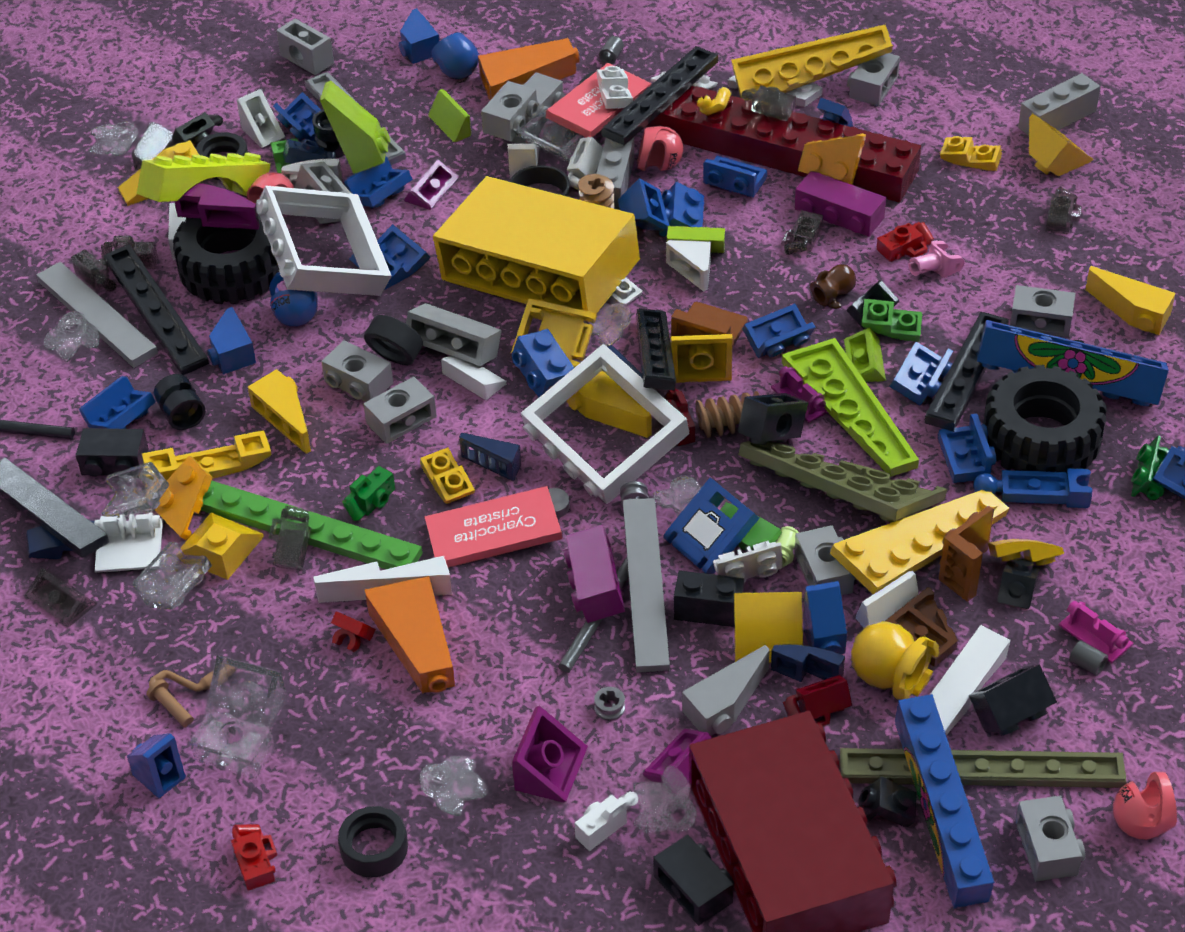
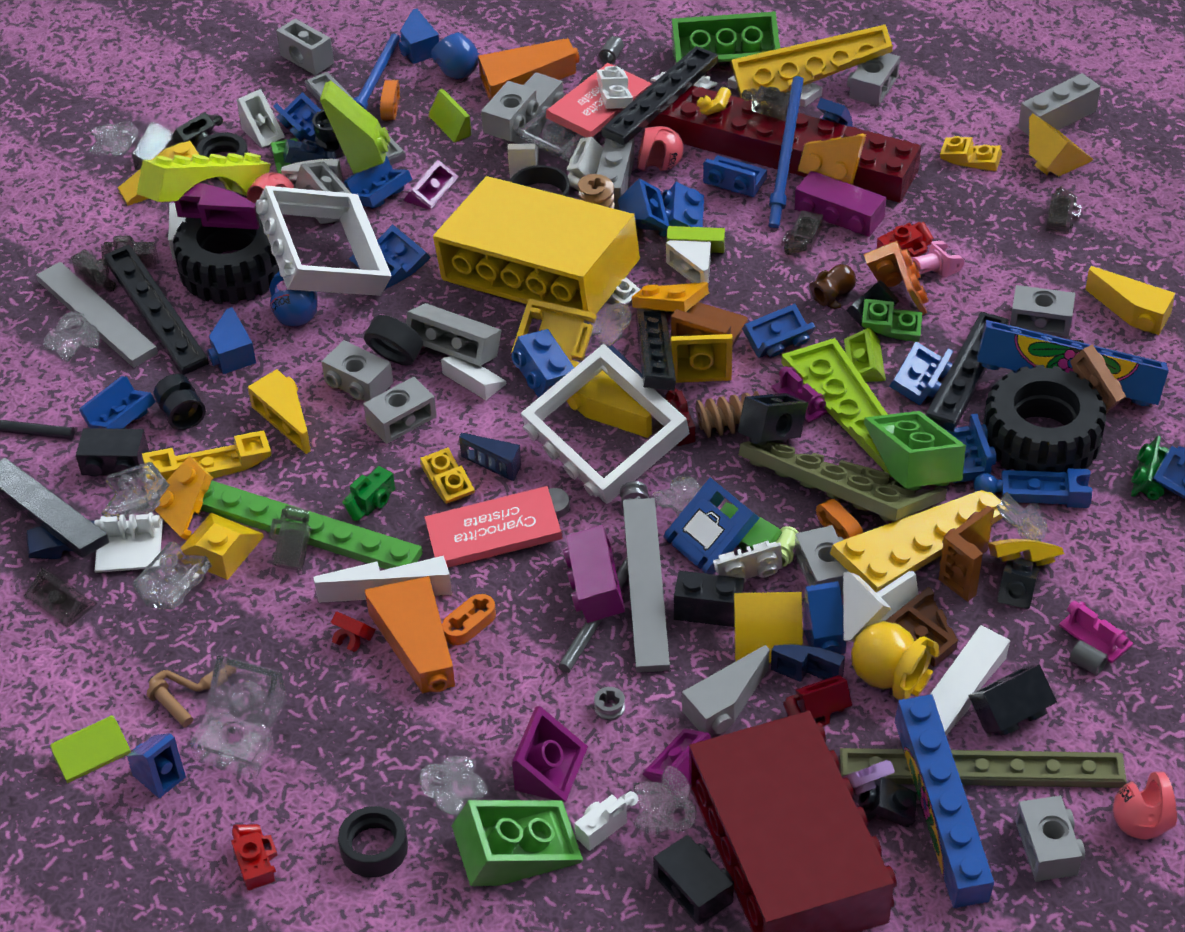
none -> lime slope [50,716,131,783]
none -> blue bar [353,34,400,110]
none -> orange beam [380,80,400,120]
none -> orange beam [442,594,496,645]
none -> bright green slope [452,800,583,886]
none -> light orange wing [632,282,709,312]
none -> bright green slope [671,11,780,63]
none -> blue bar [768,76,804,228]
none -> orange beam [816,499,863,540]
none -> lavender plate [842,760,895,795]
none -> white slope [843,572,892,643]
none -> orange bracket [864,241,929,315]
none -> bright green slope [864,411,966,490]
none -> clear plate [997,492,1048,541]
none -> nougat wing [1070,344,1126,413]

